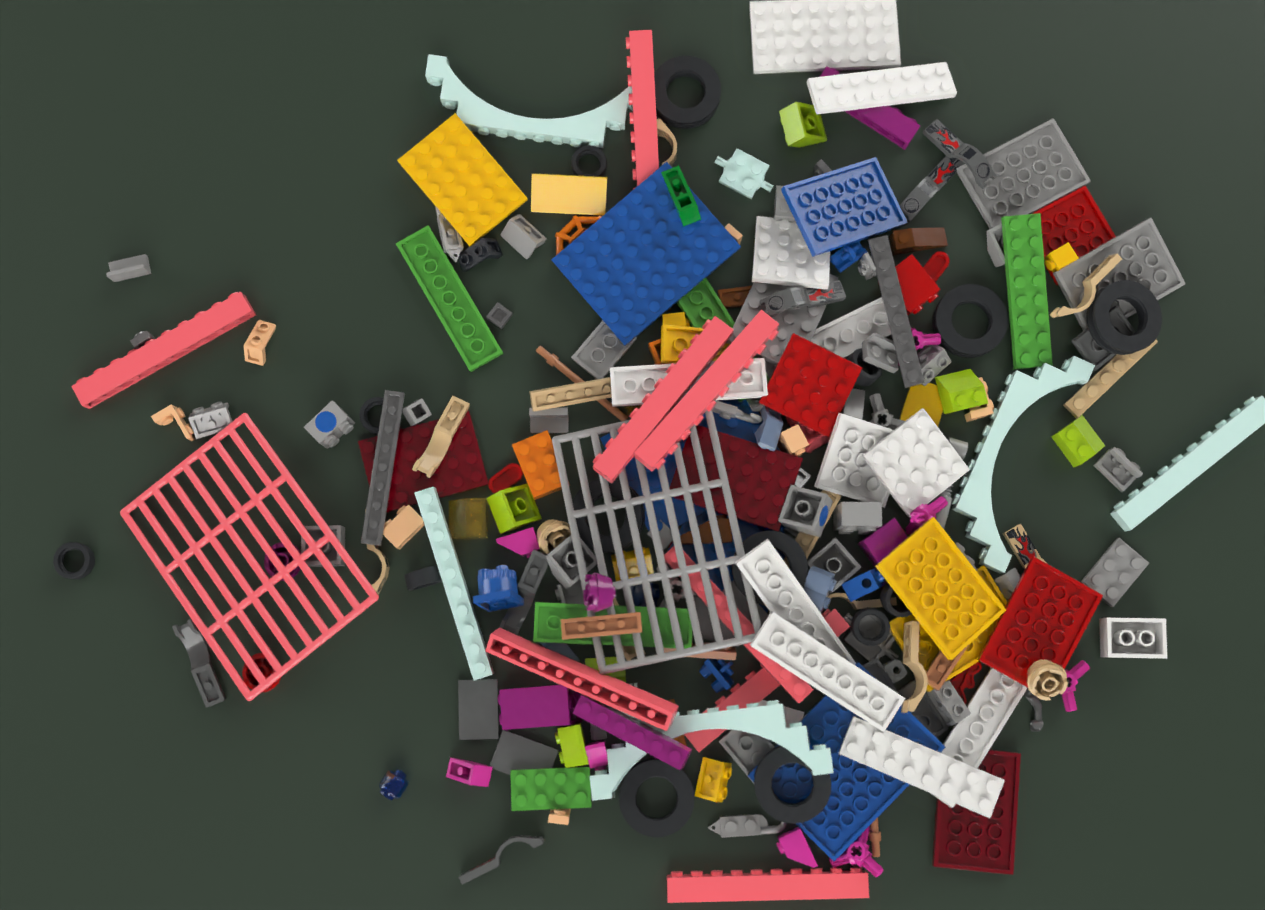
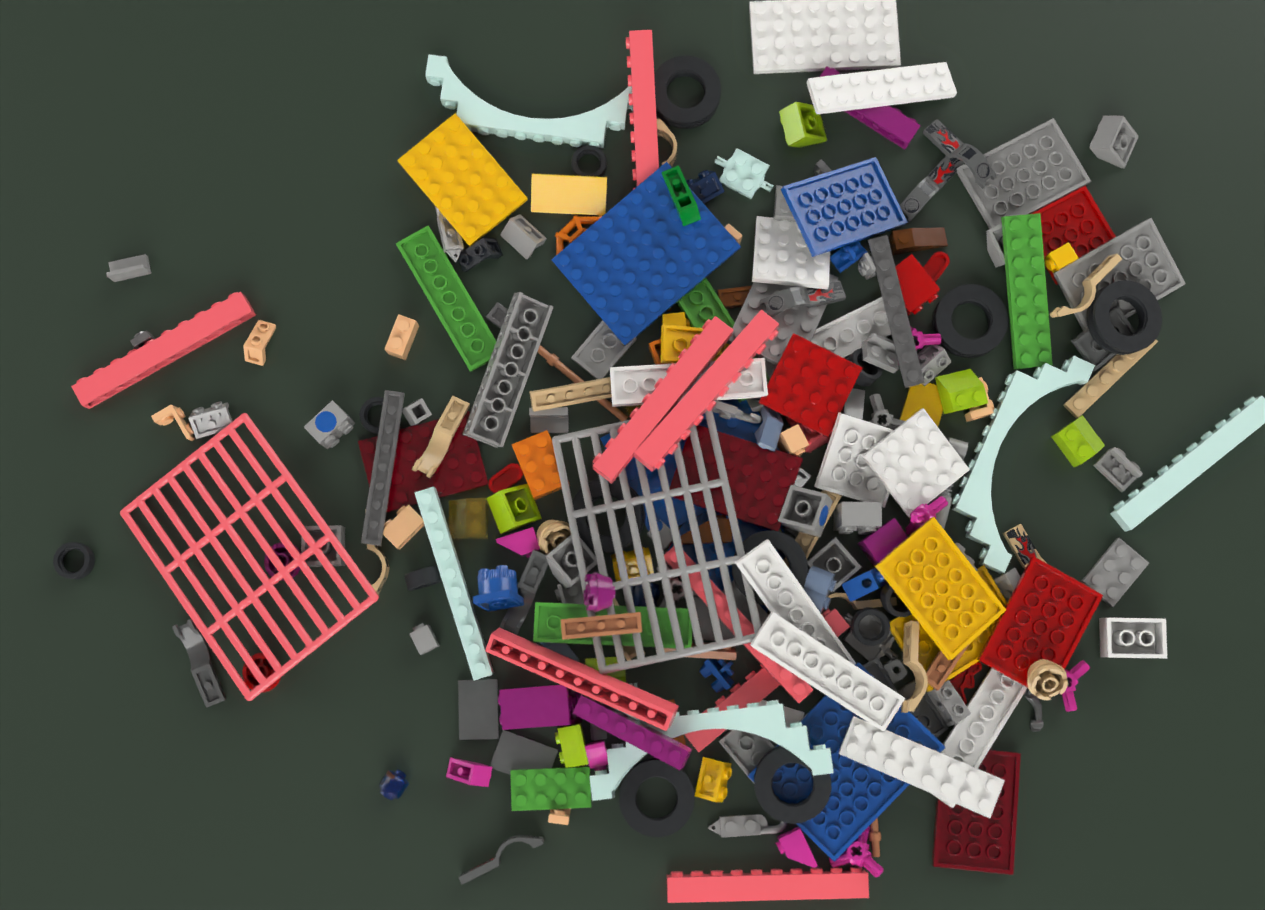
none -> light nougat brick [385,314,419,360]
none -> light grey brick [410,623,440,655]
none -> light grey tile [463,292,553,448]
none -> dark blue bracket [686,170,725,204]
none -> light grey slope [1089,115,1139,168]

